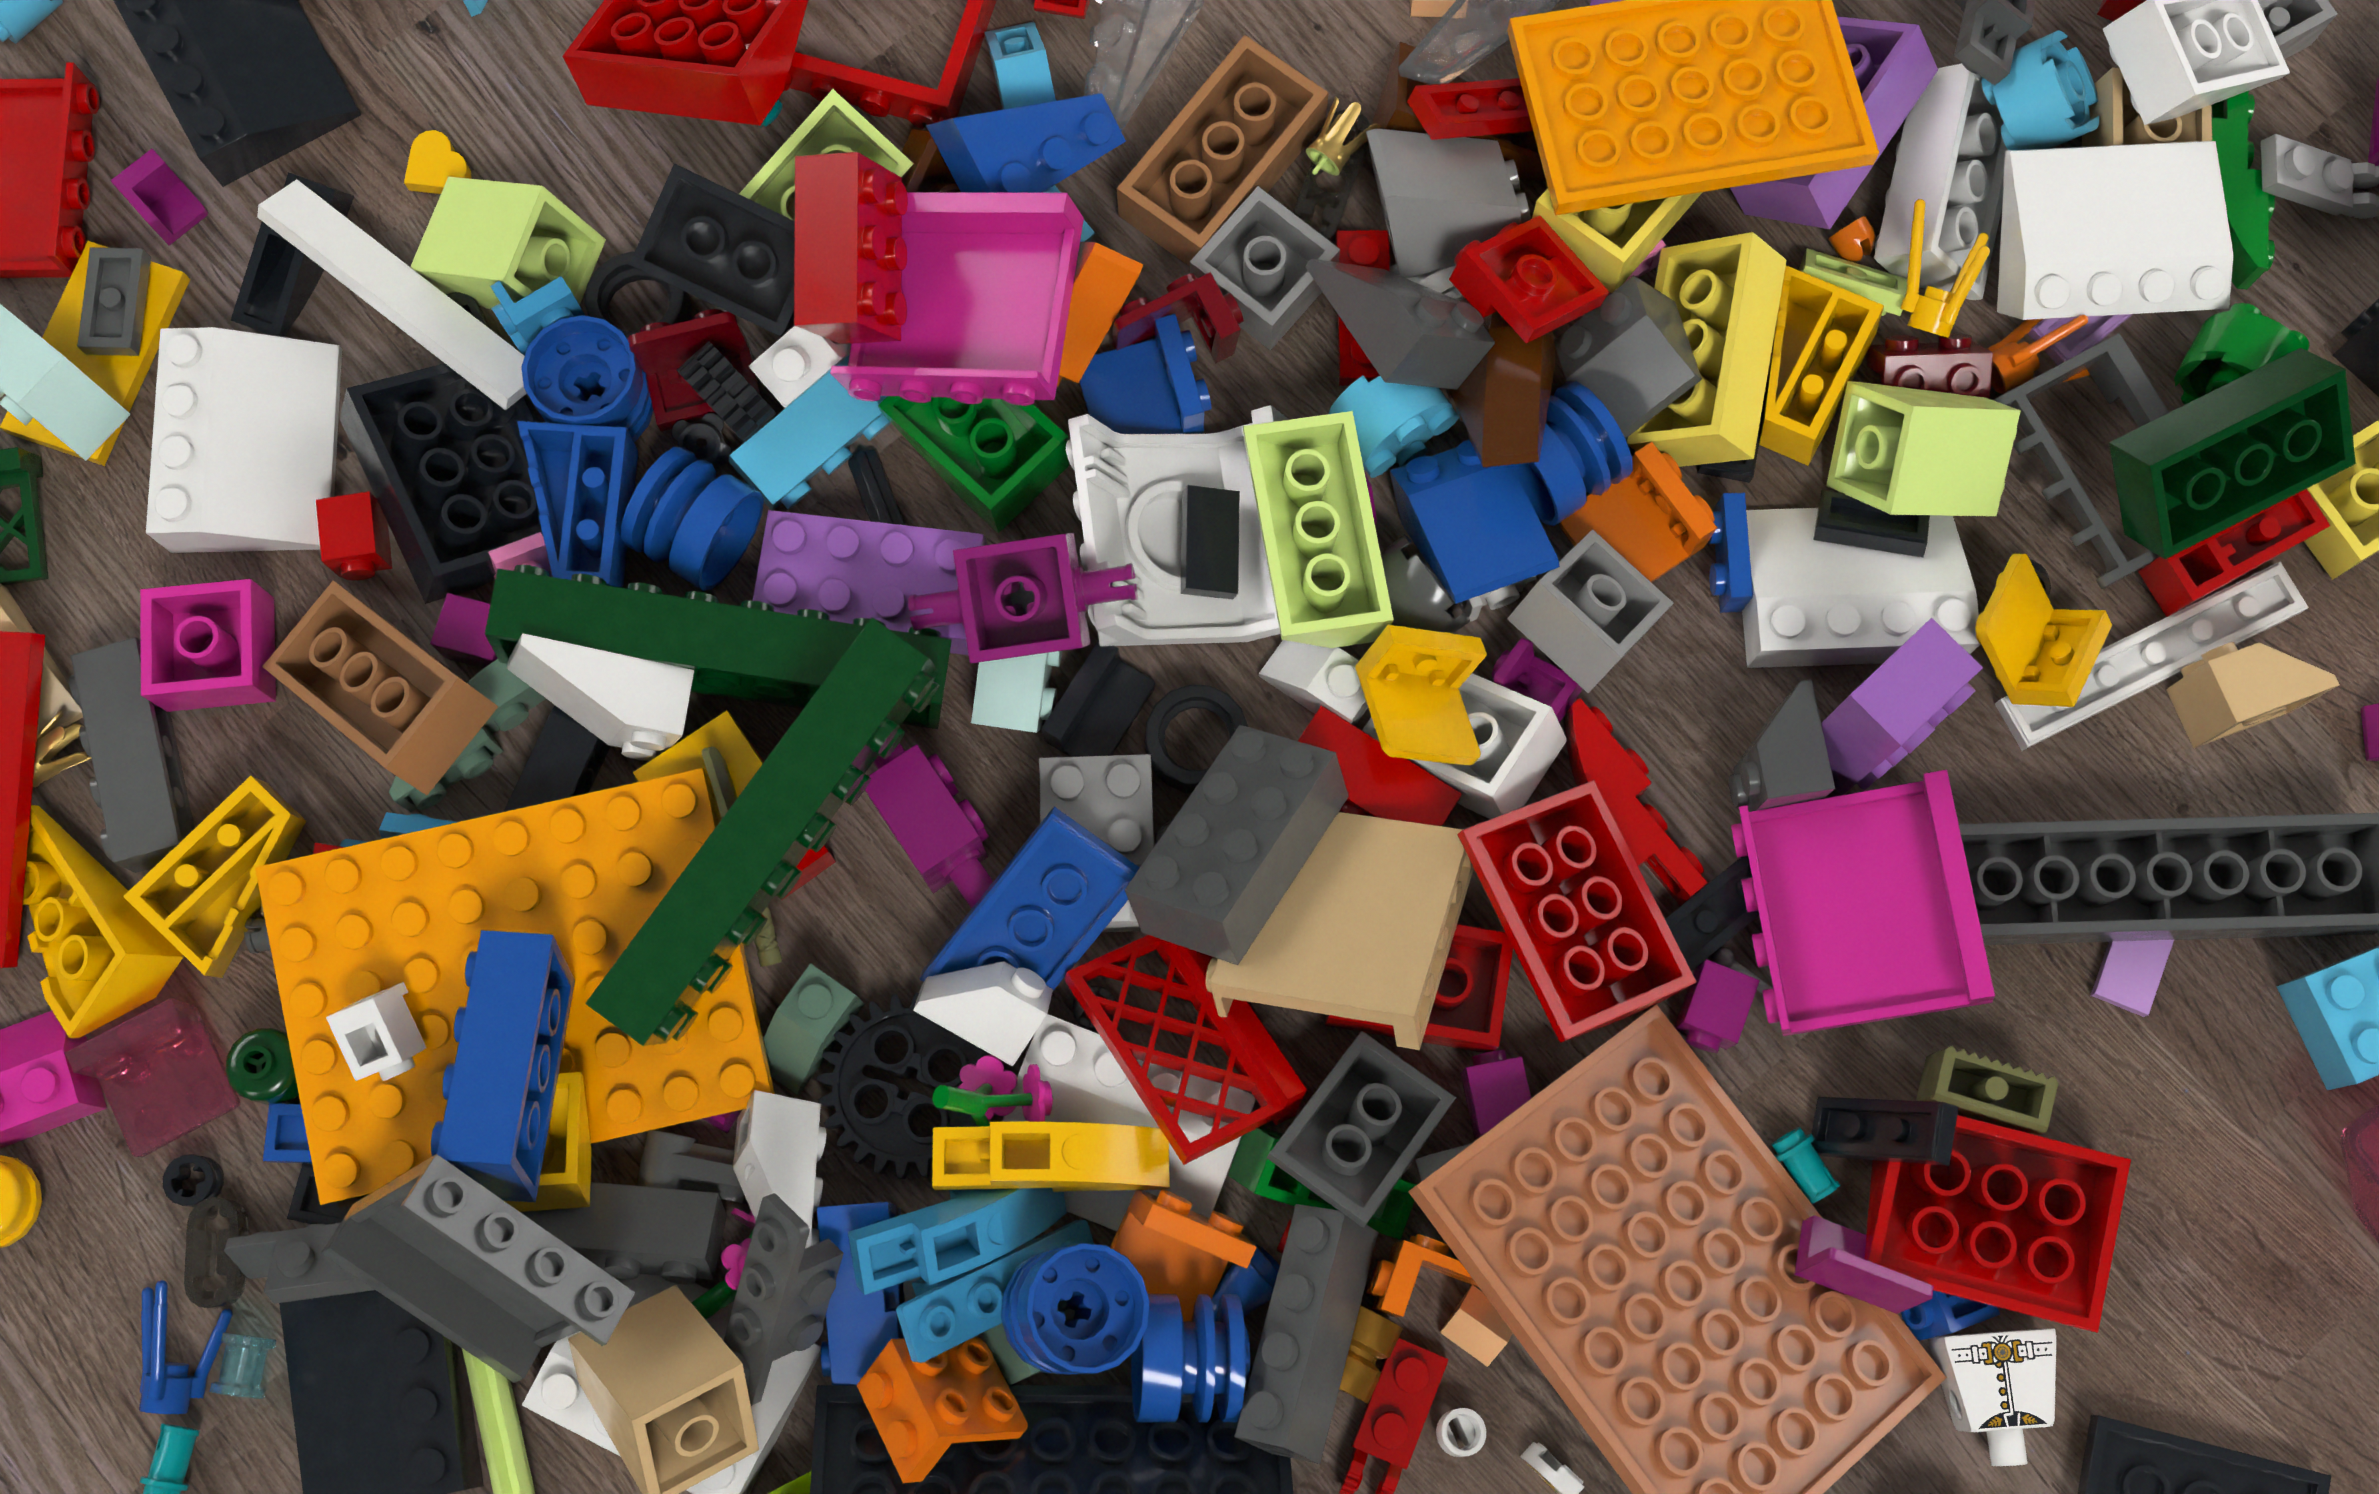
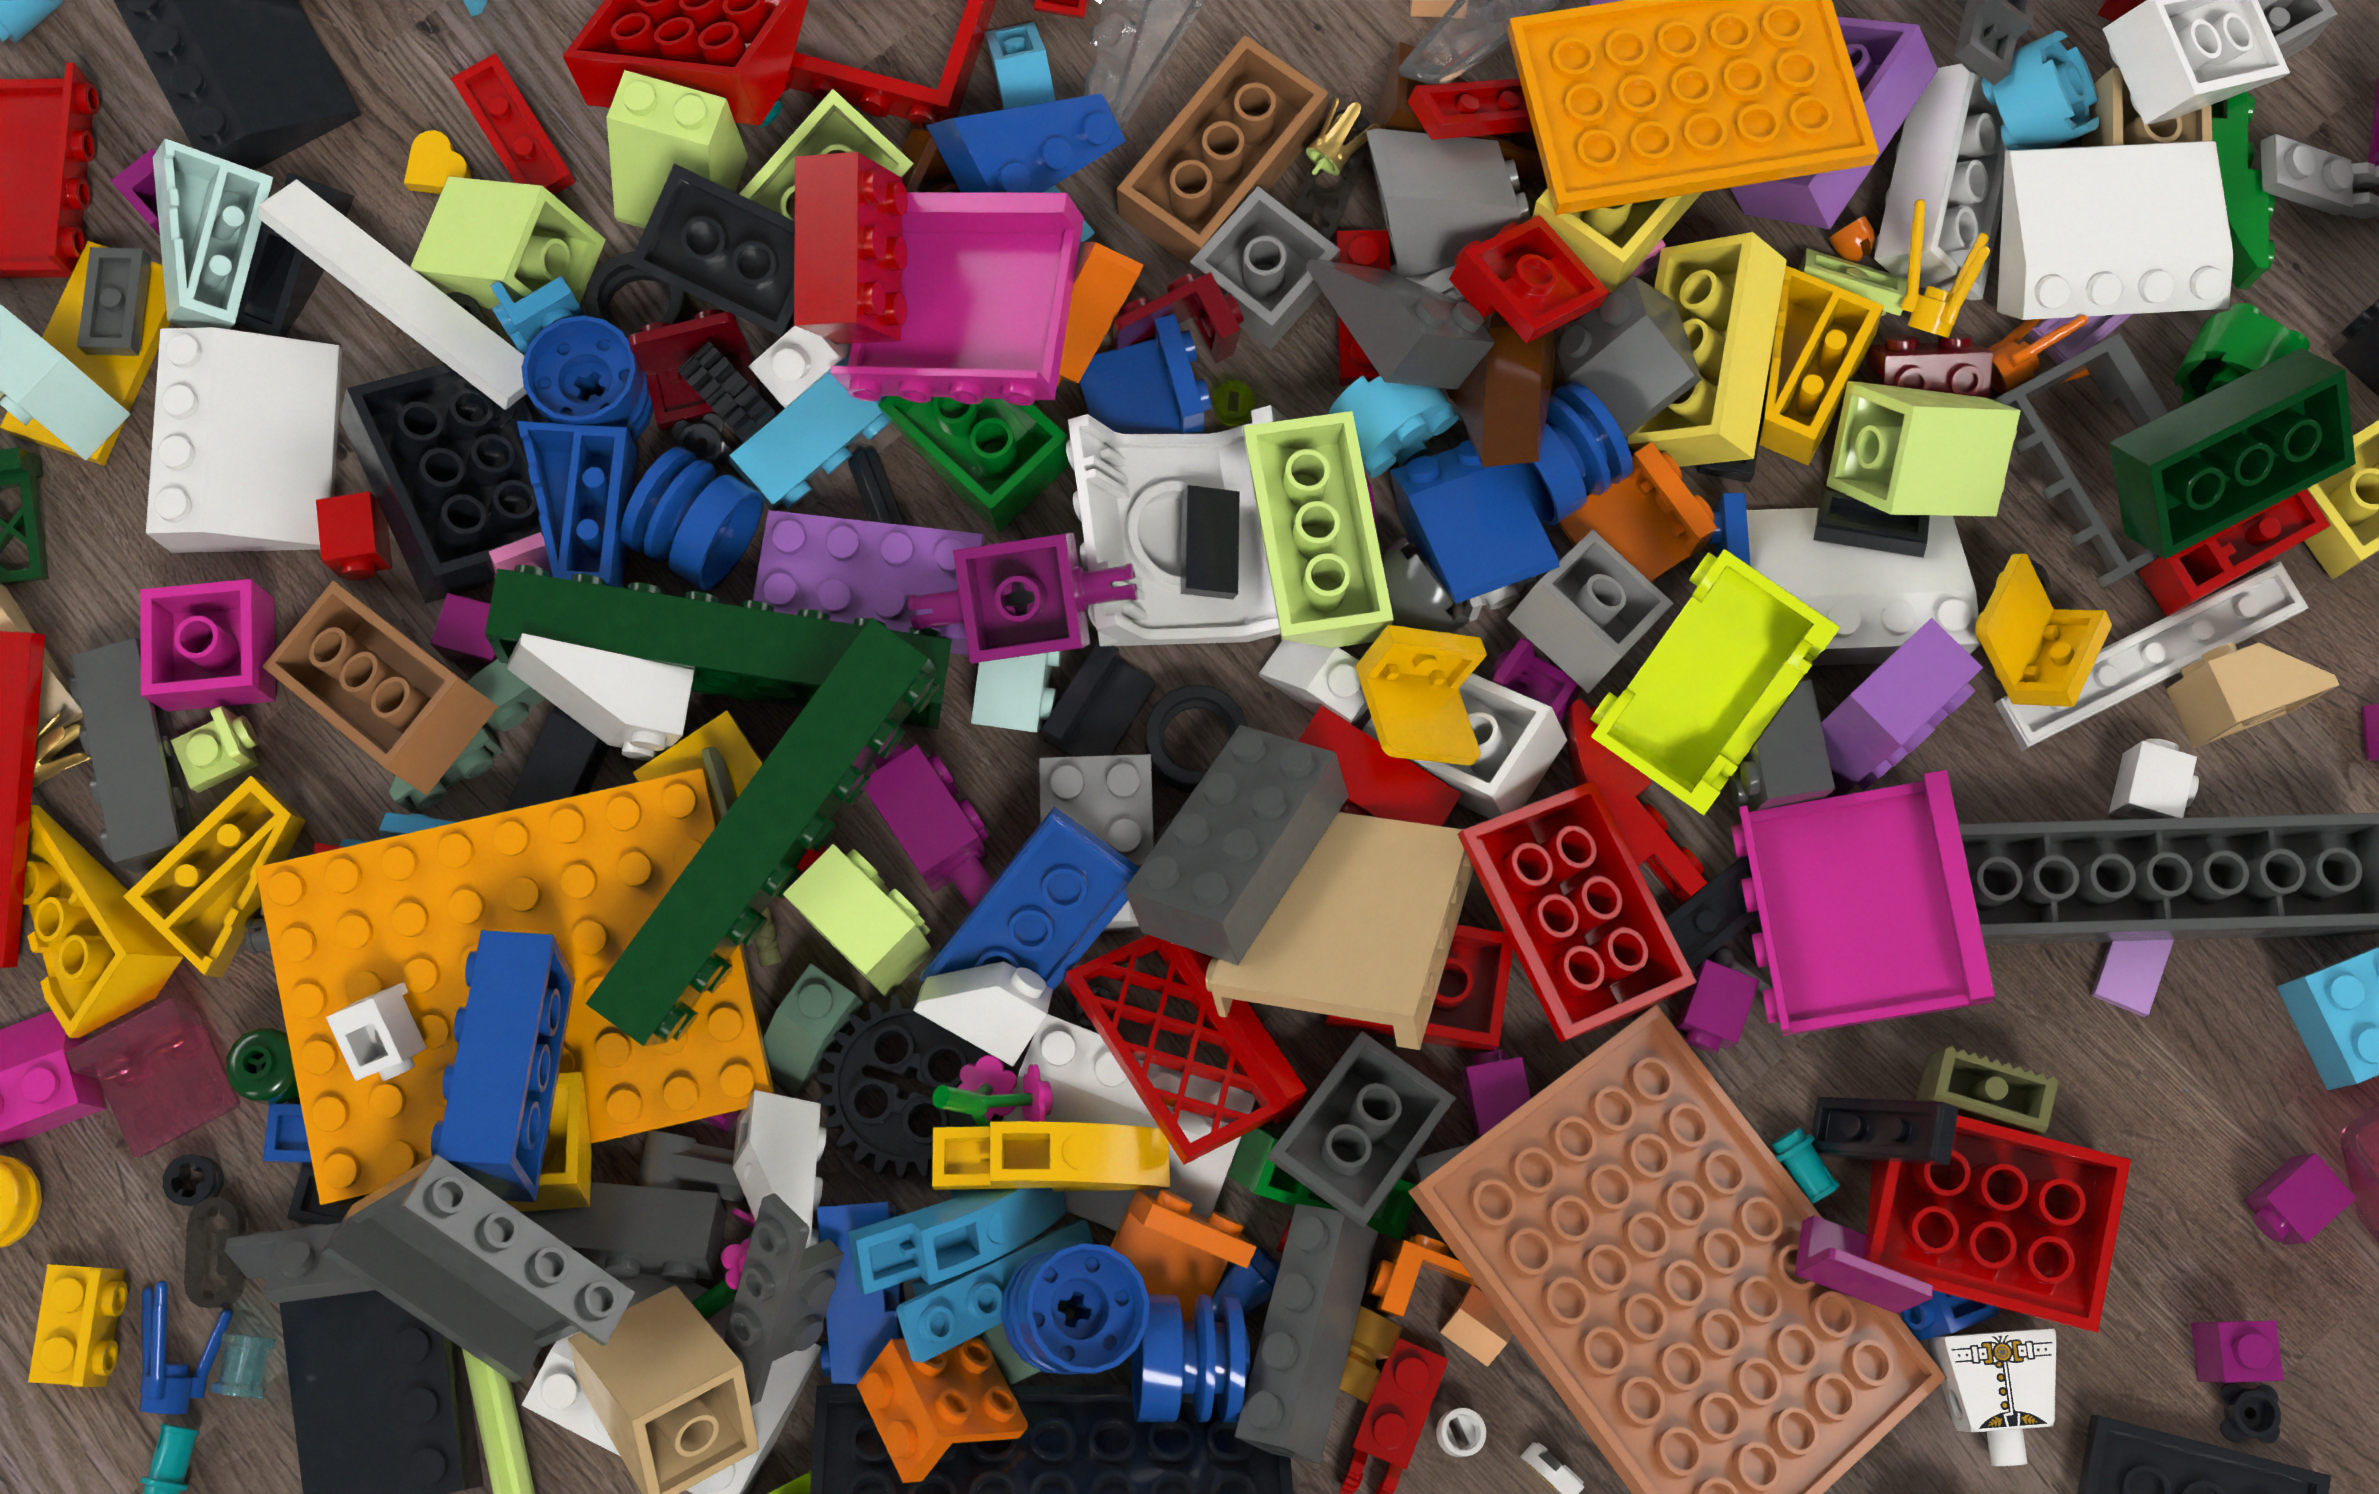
none -> yellow bracket [28,1264,128,1387]
none -> light aqua wedge [153,138,273,330]
none -> yellowish green bracket [170,706,259,793]
none -> red plate [450,53,576,195]
none -> yellowish green slope [606,70,748,229]
none -> yellowish green brick [783,844,934,998]
none -> clear neon green hinge [1213,380,1255,426]
none -> neon yellow windscreen [1590,549,1840,816]
none -> white brick [2109,739,2199,819]
none -> magenta brick [2191,1320,2284,1383]
none -> black plate [2219,1383,2281,1444]
none -> magenta brick [2243,1153,2356,1245]

